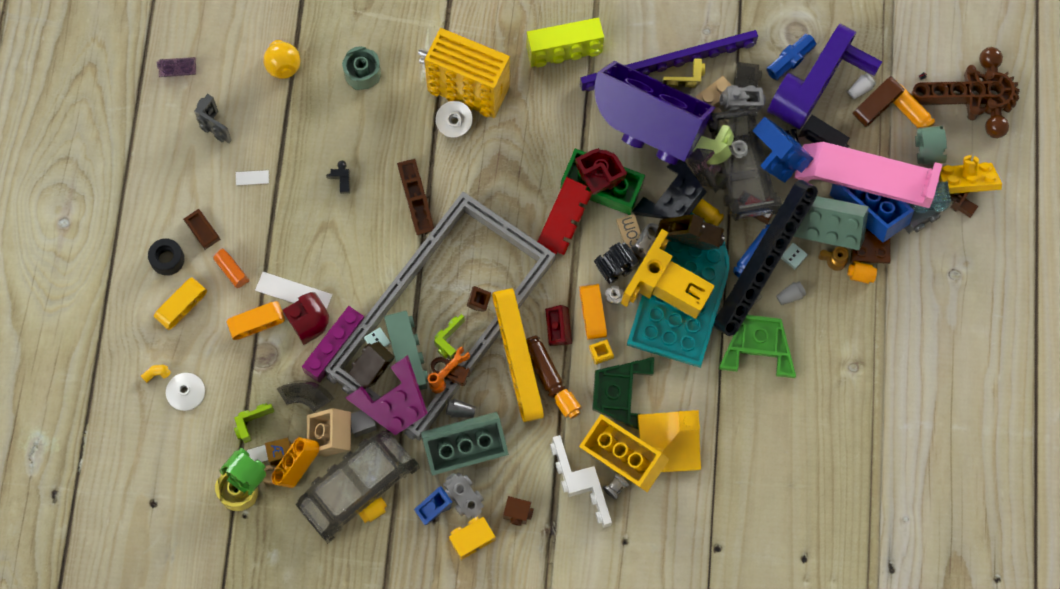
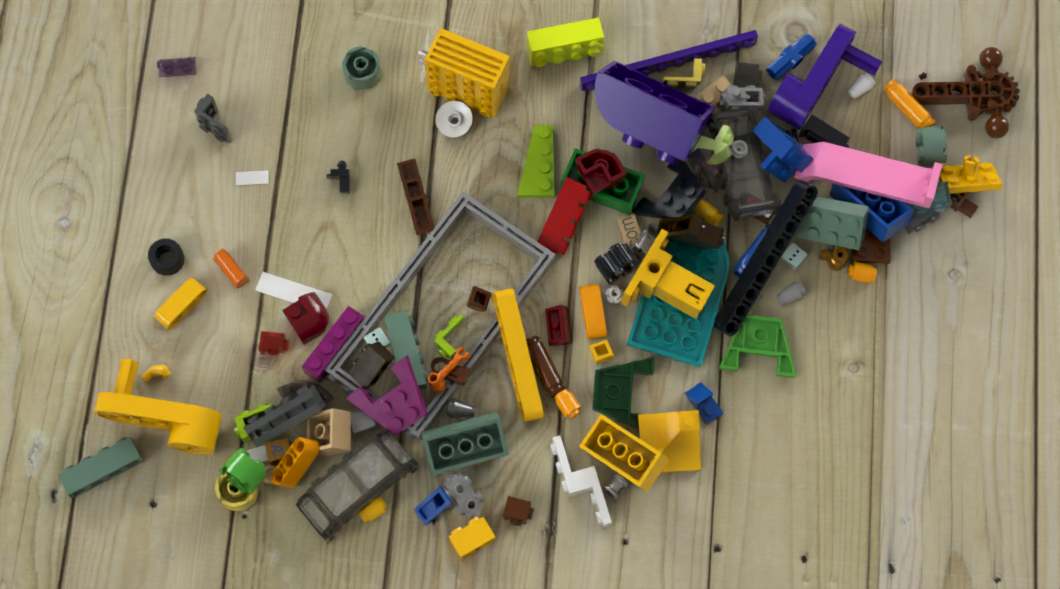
white dish [166,373,205,411] -> none
reddish brown tile [183,209,221,250] -> none
light orange beam [226,301,285,340] -> none
yellow brick [263,40,301,79] -> none
reddish brown beam [852,76,905,127] -> none
none -> sand green brick [58,437,144,499]
none -> yellow beam [94,358,222,455]
none -> dark grey brick [244,385,326,448]
none -> clear red brick [258,331,289,355]
none -> lime wing [517,125,555,198]
none -> blue slope [684,382,723,425]

